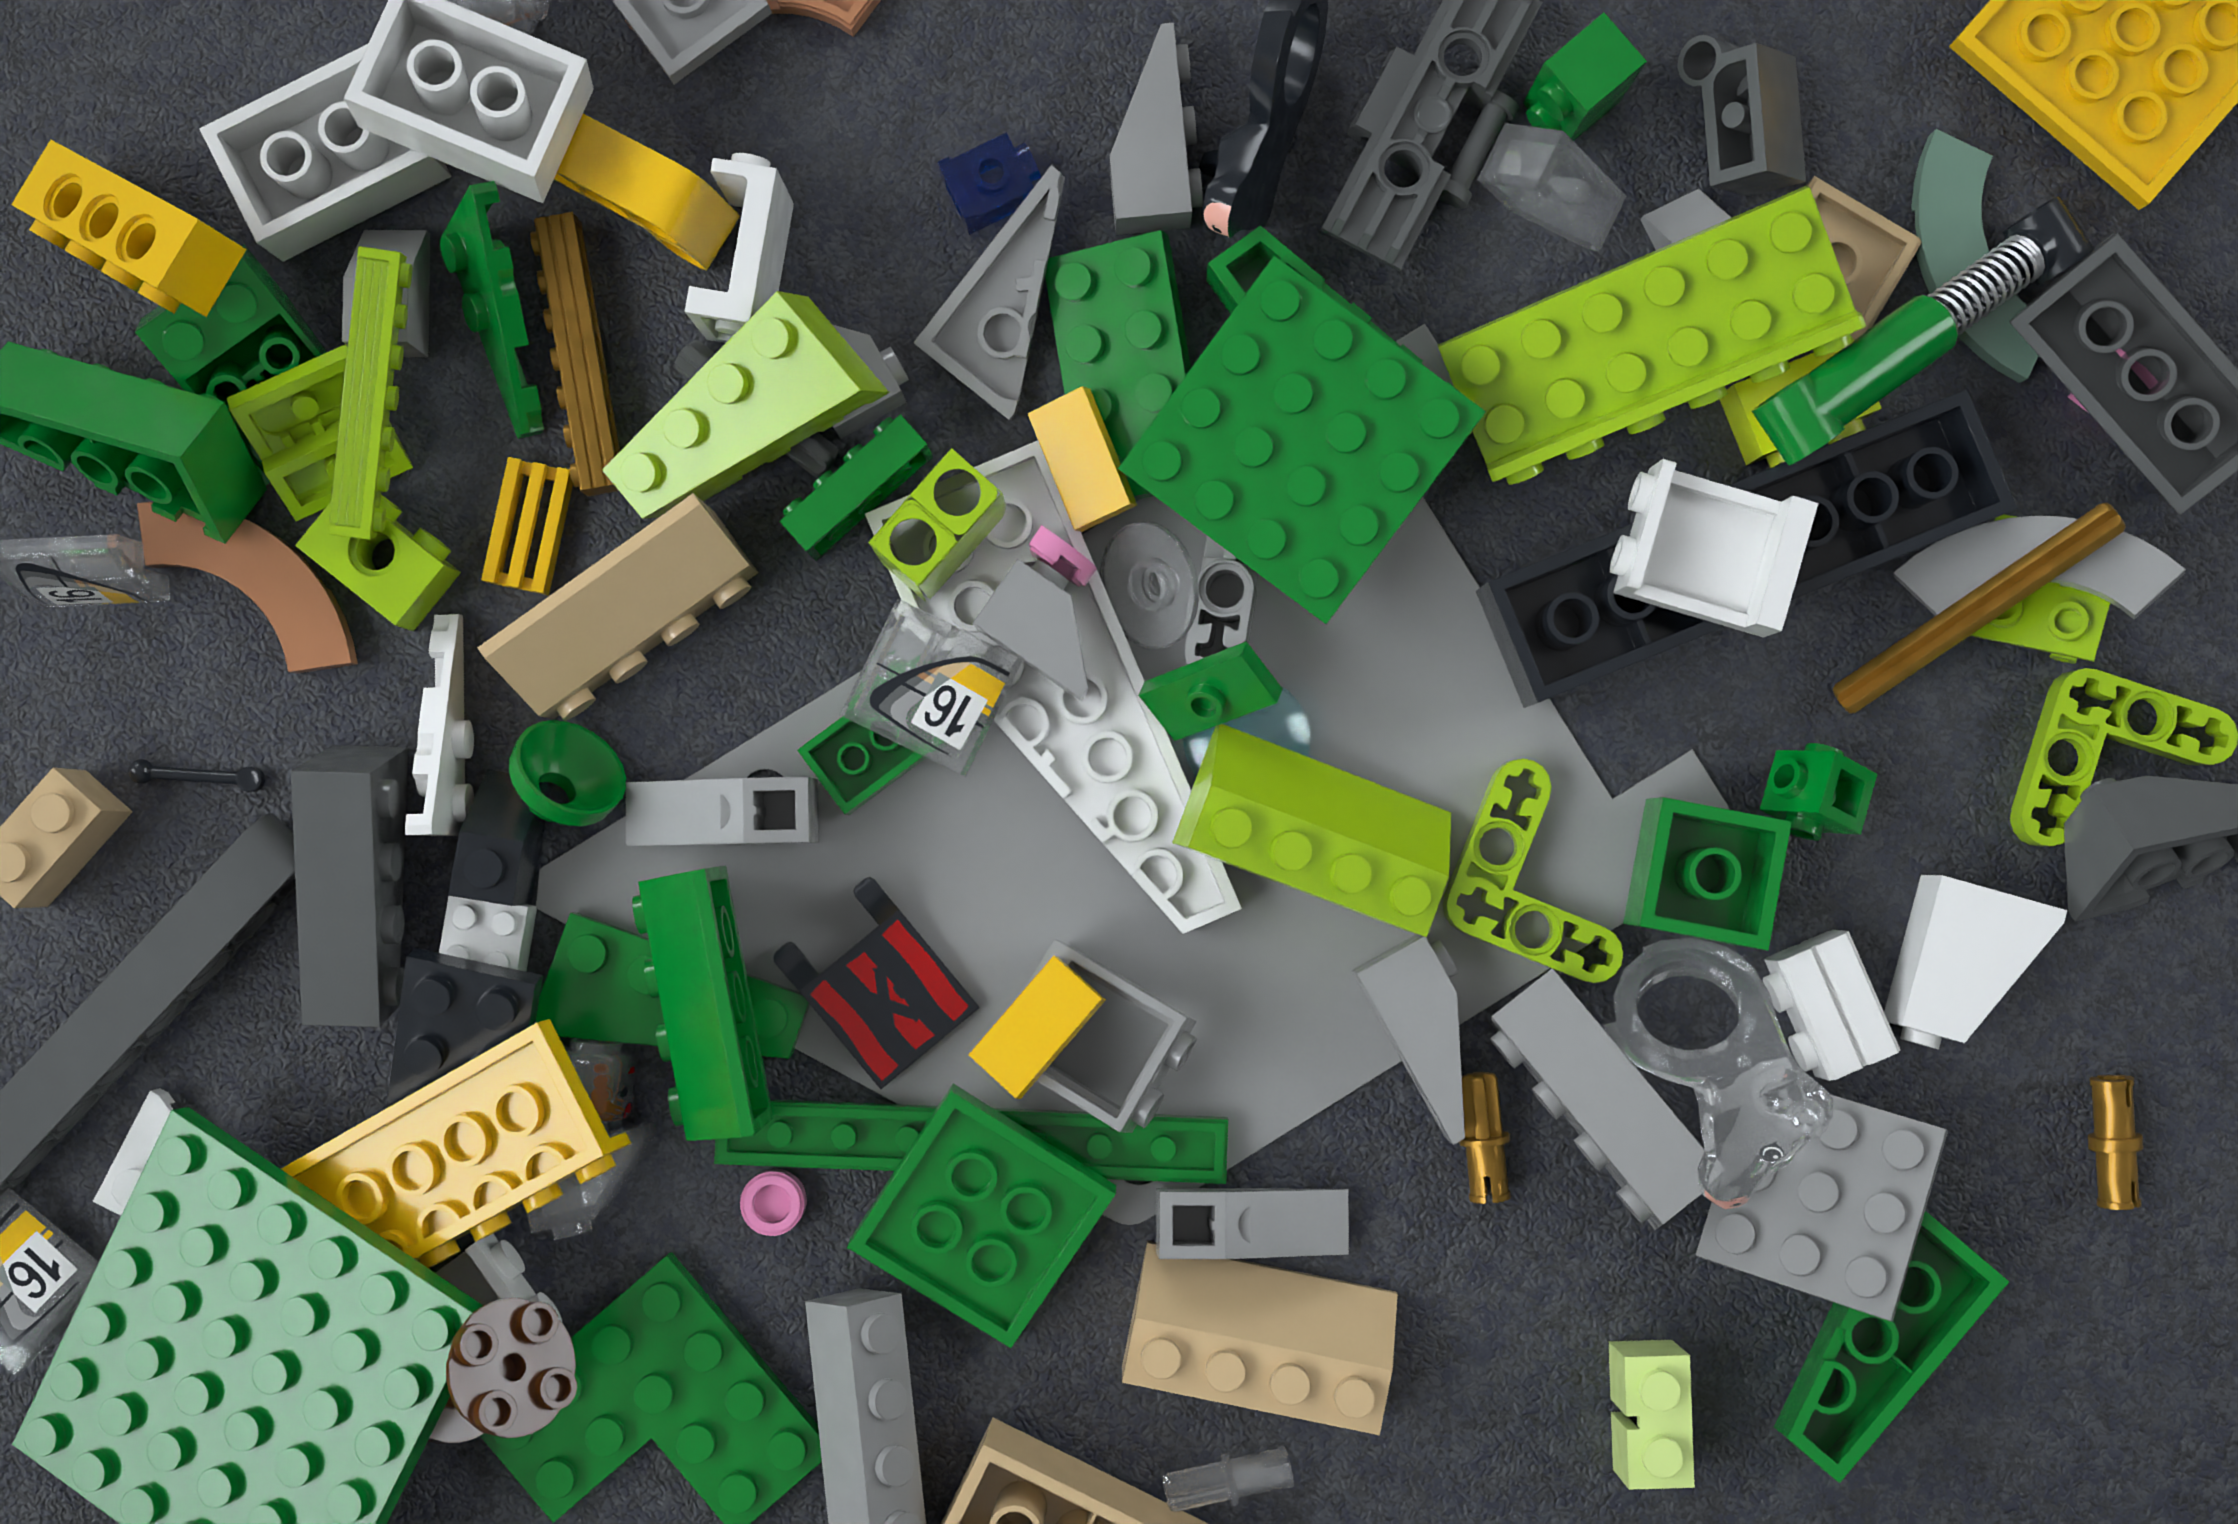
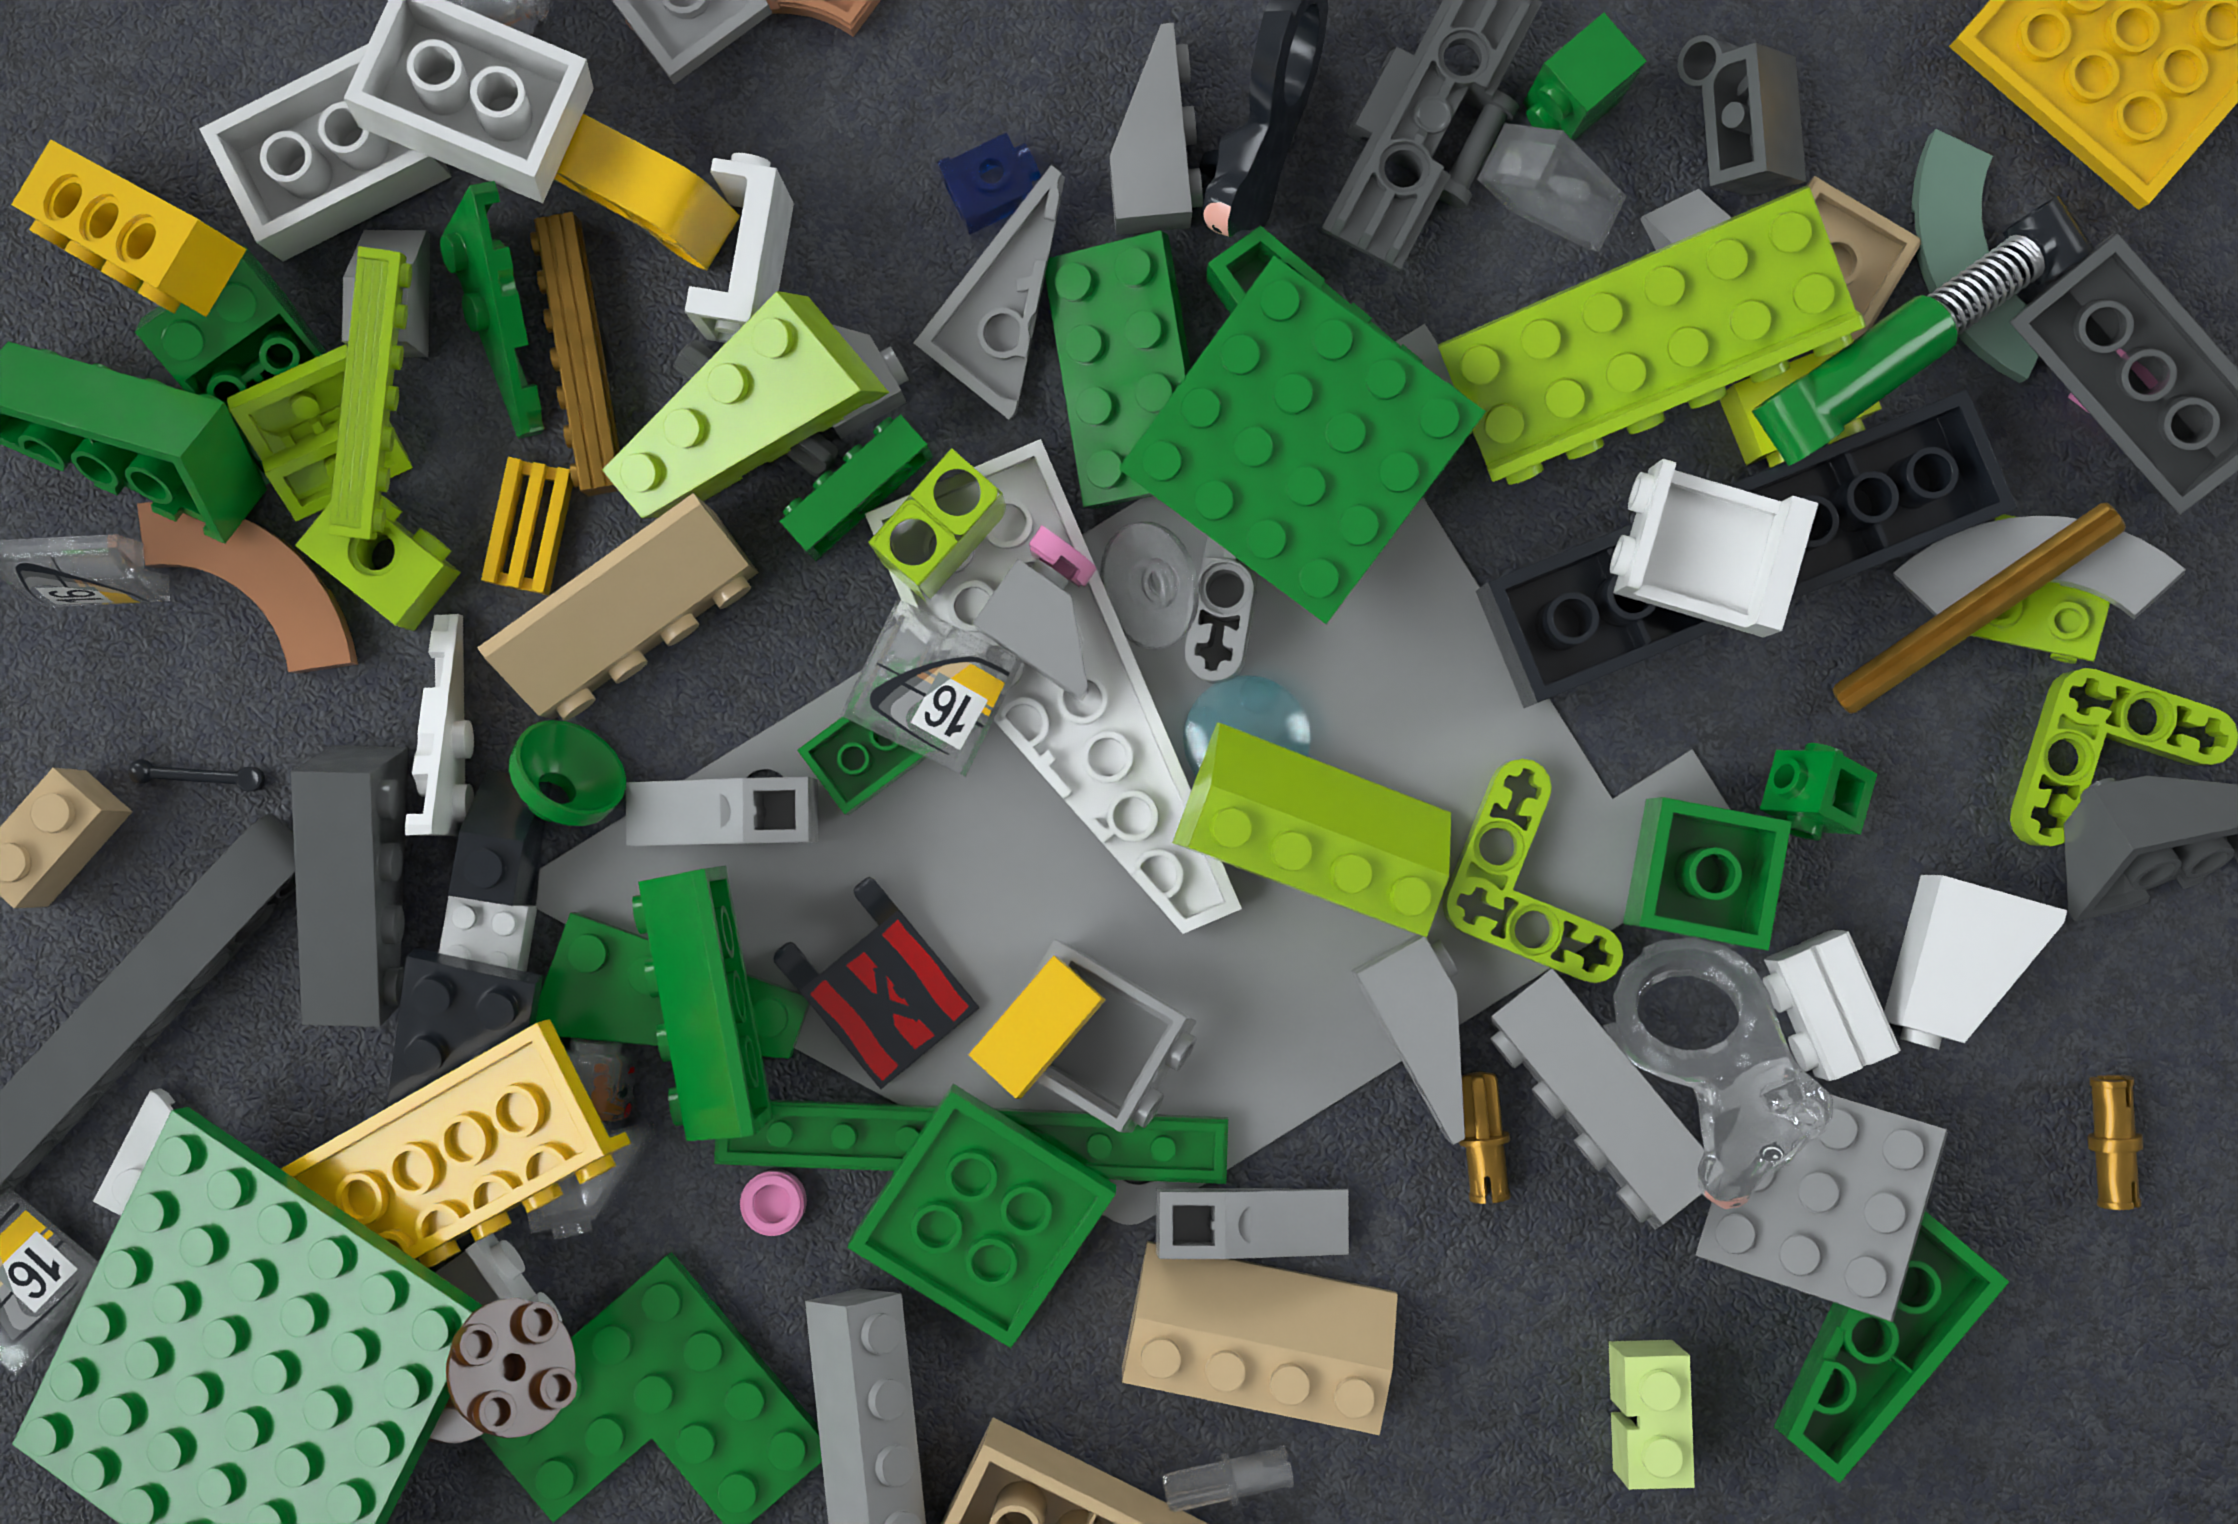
yellow tile [1027,386,1137,532] -> none
green plate [1138,641,1283,741] -> none

